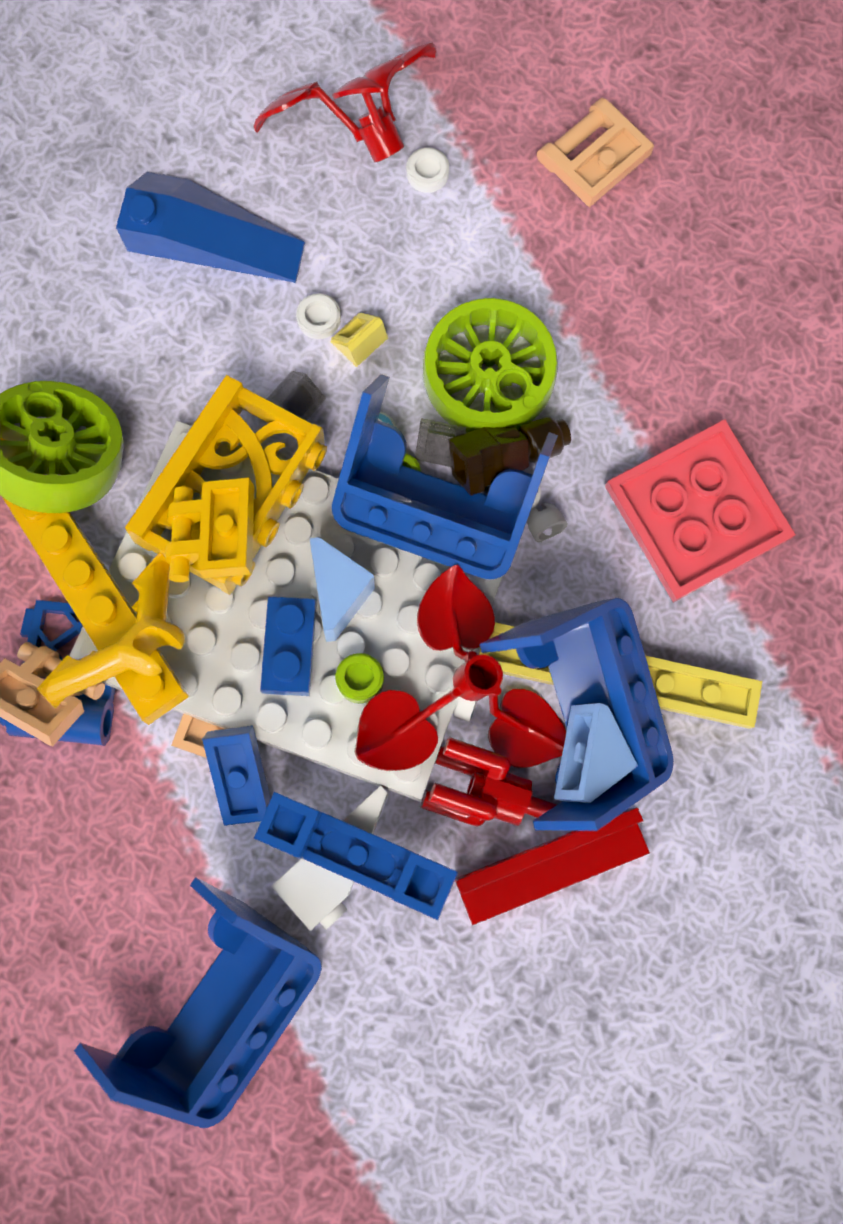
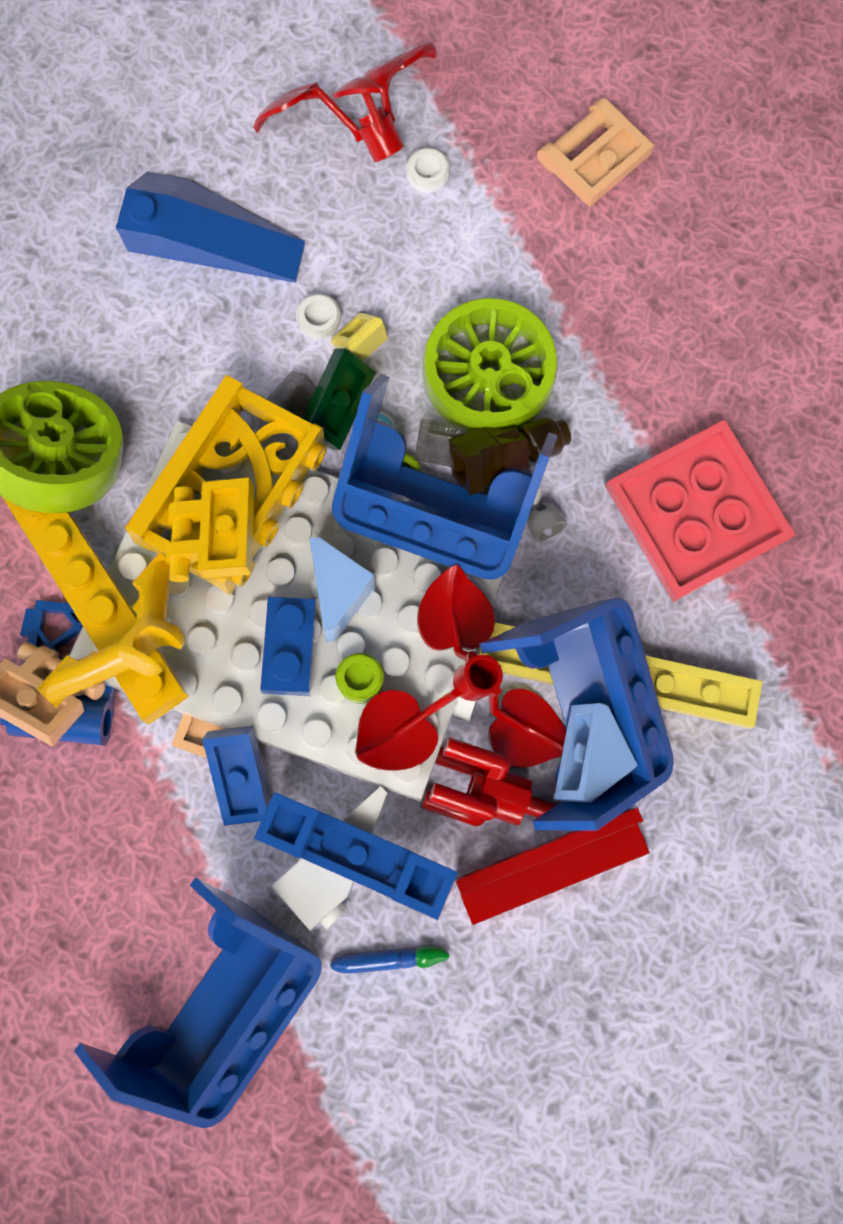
none -> dark green plate [302,348,376,450]
none -> blue piece [330,945,450,974]

